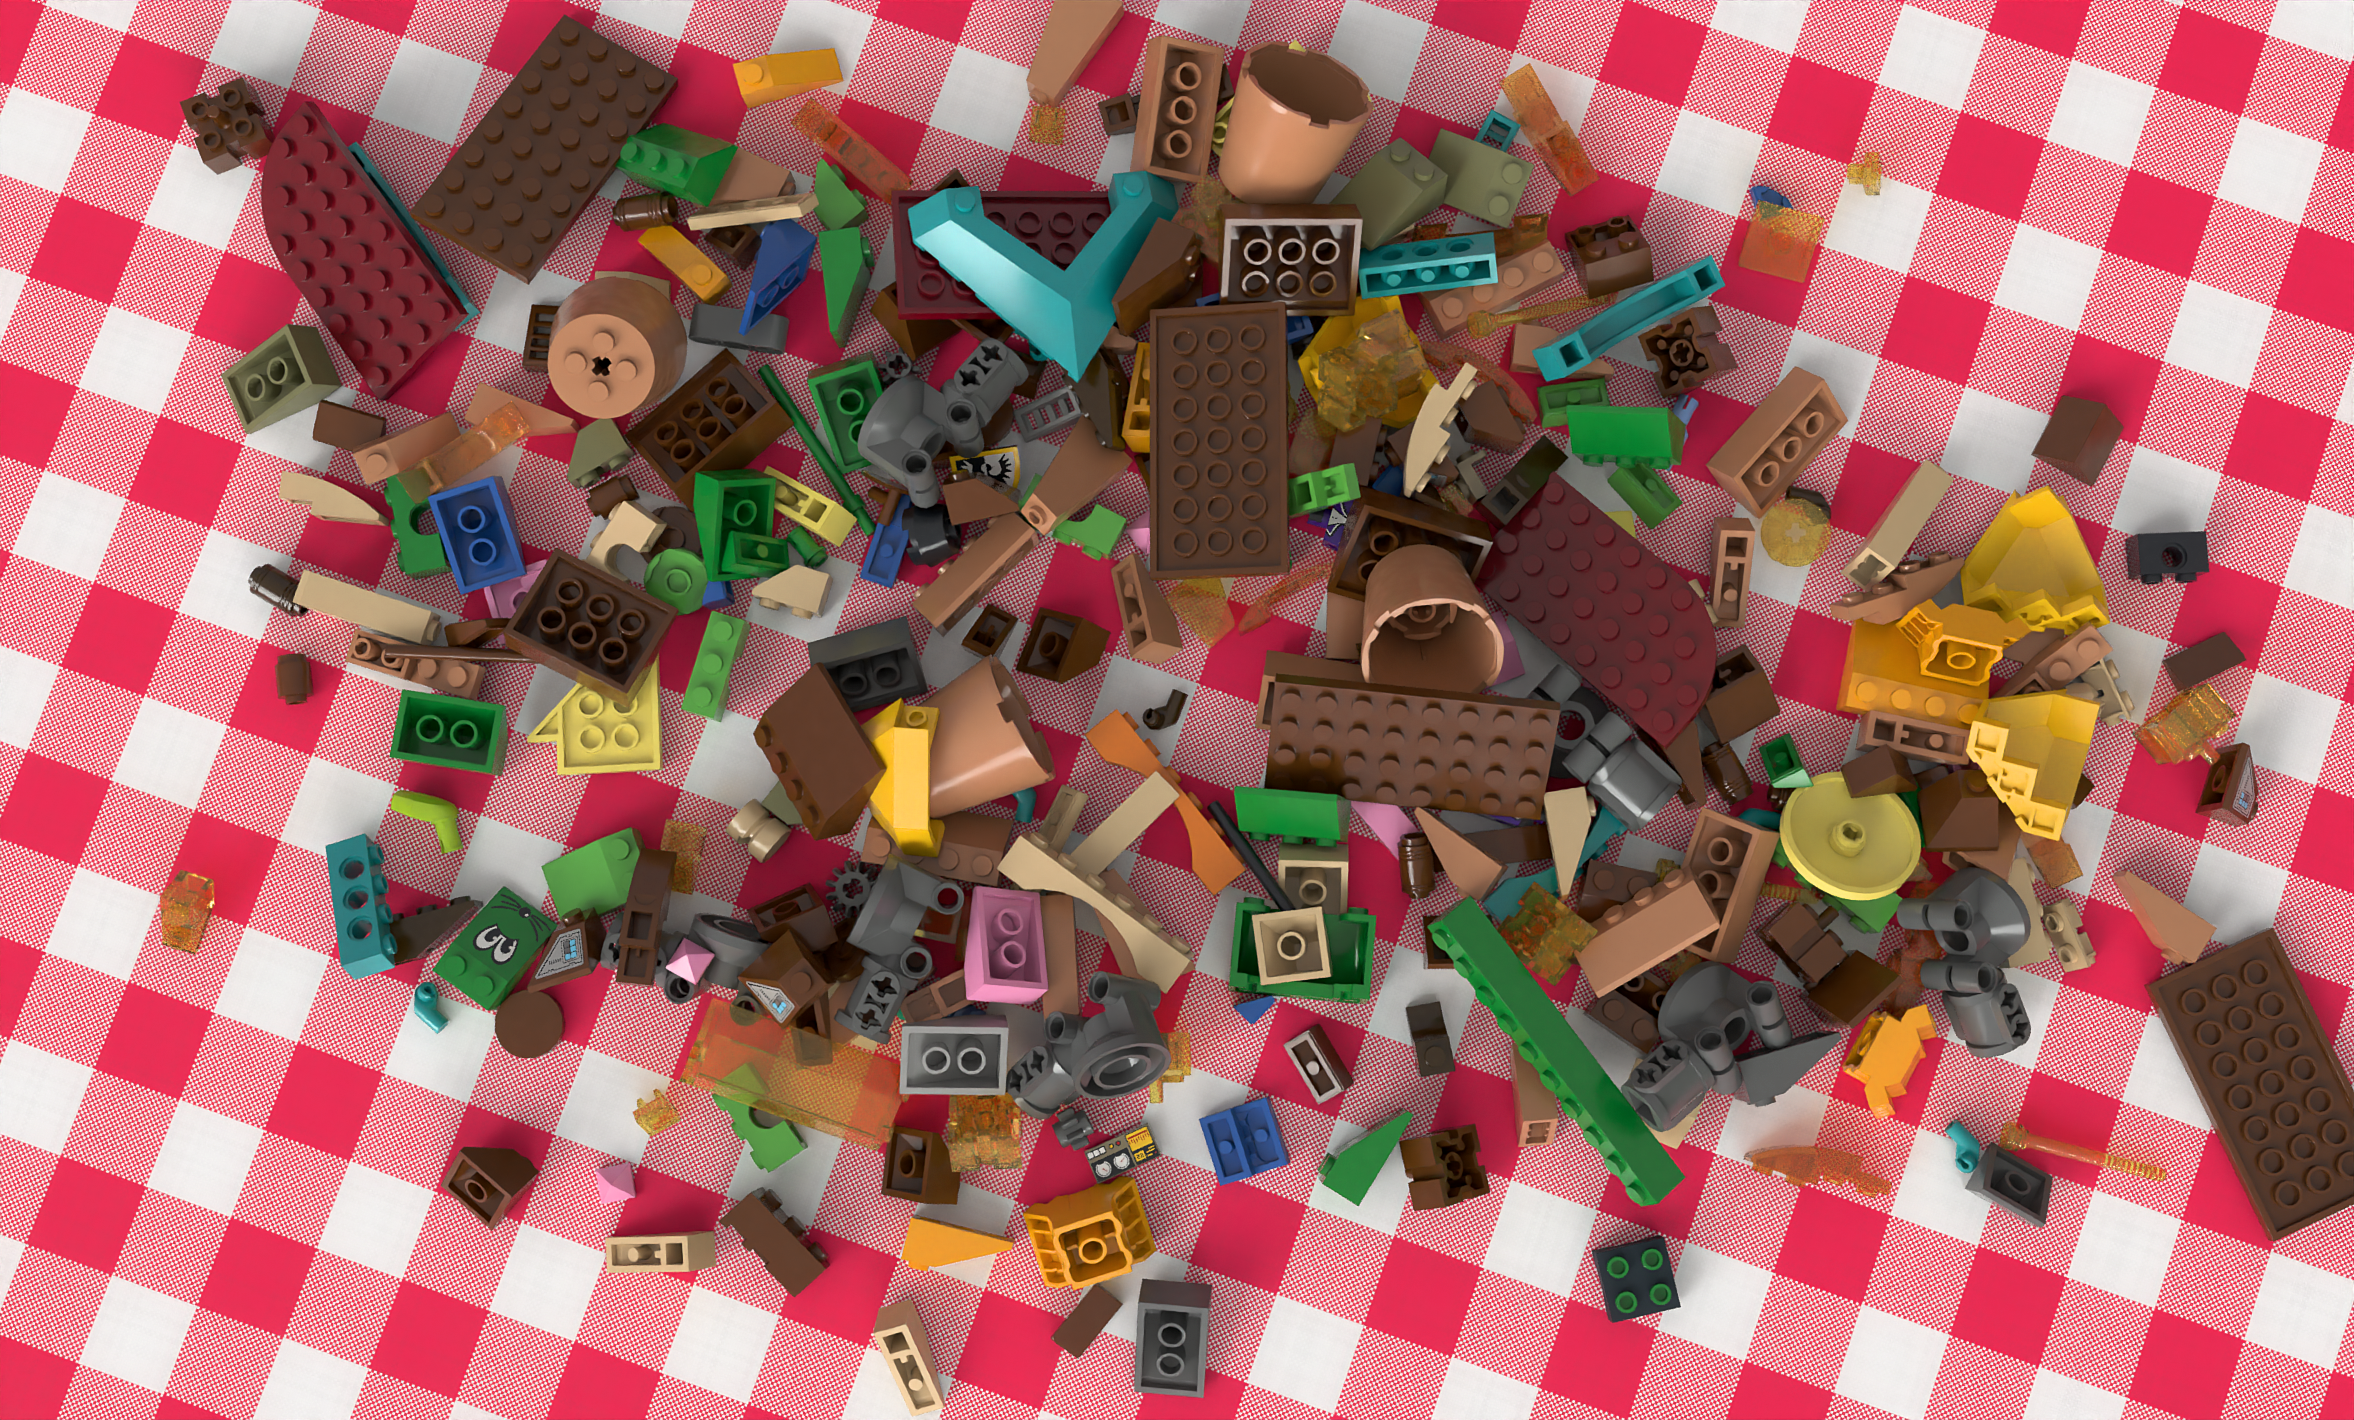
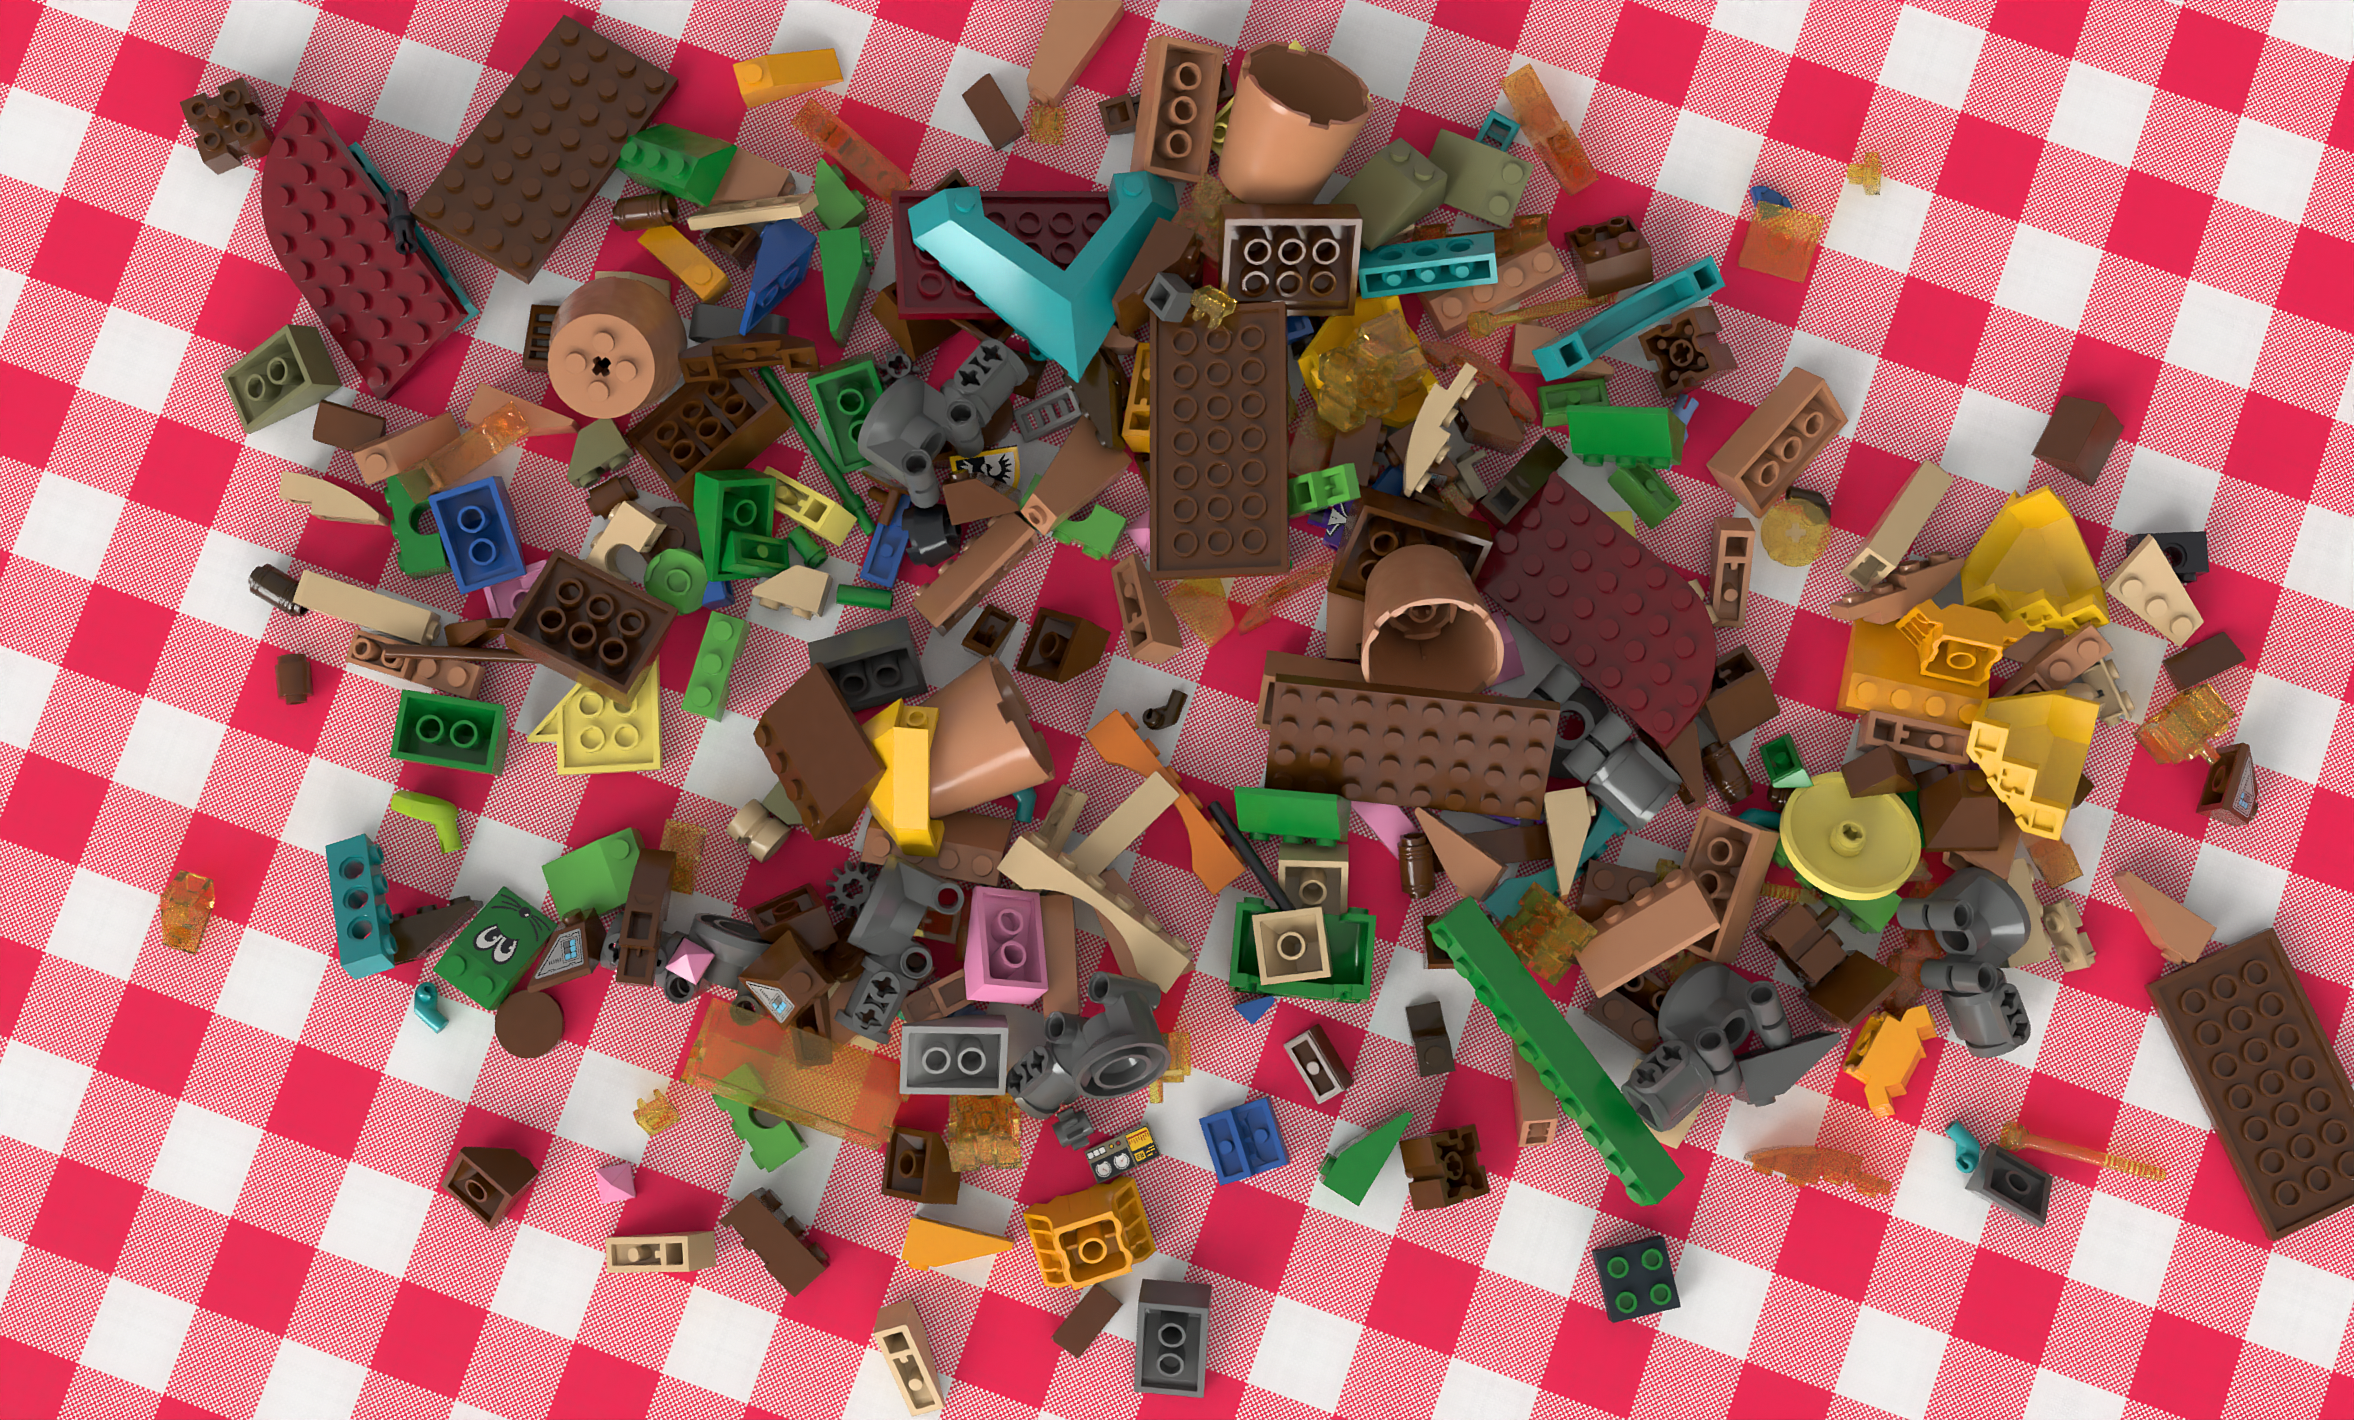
none -> black pin [385,189,418,255]
none -> reddish brown slope [678,333,820,383]
none -> green hinge [836,584,894,611]
none -> reddish brown slope [962,73,1025,151]
none -> dark grey plate [1143,272,1197,322]
none -> clear yellow tile [1189,285,1238,330]
none -> tan wing [2101,534,2204,647]

